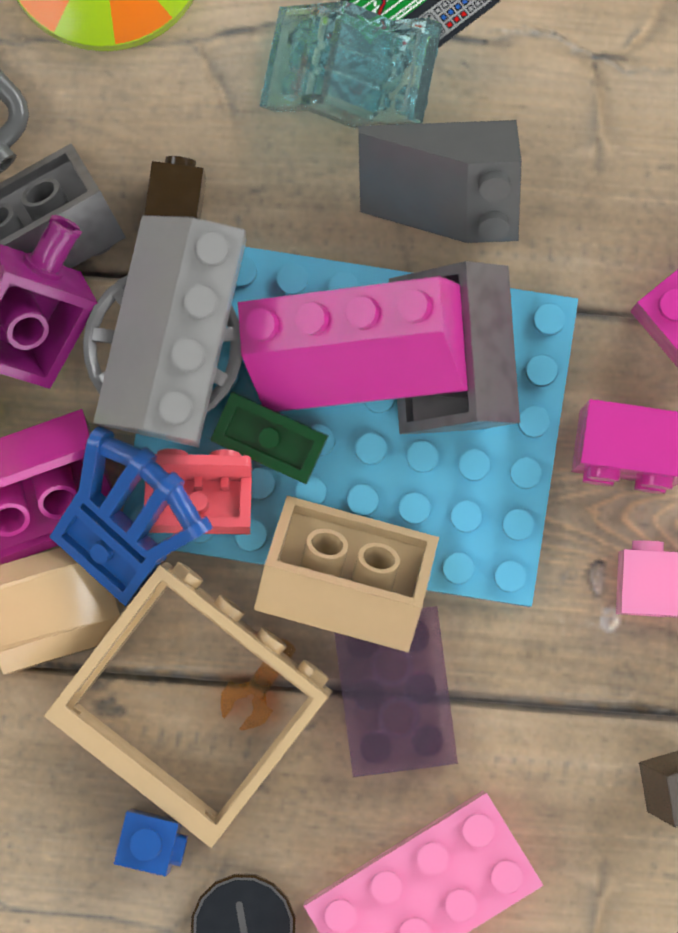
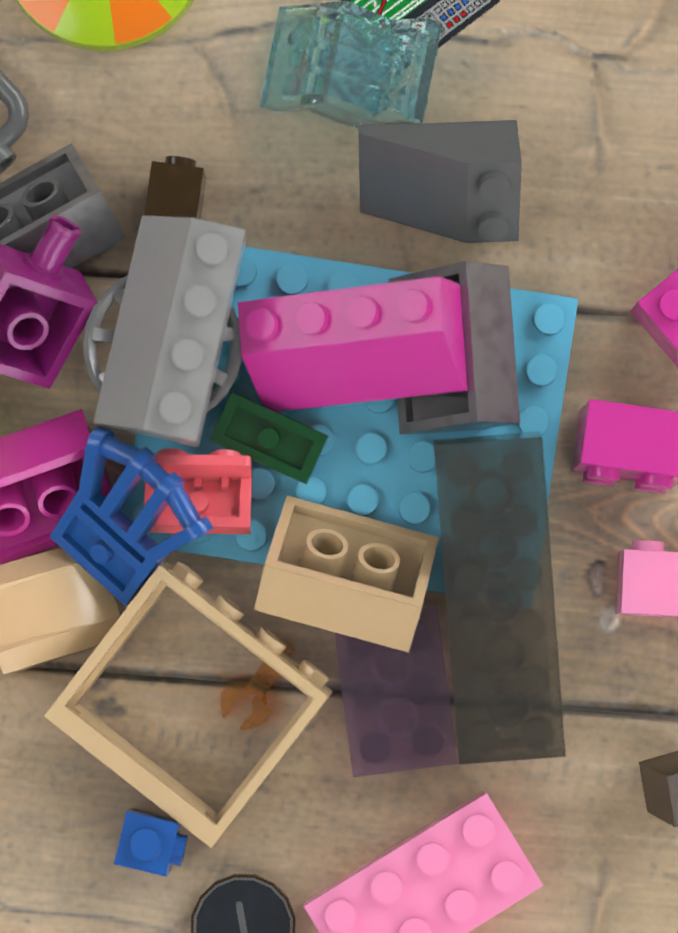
none -> clear smoke brick [433,431,566,765]

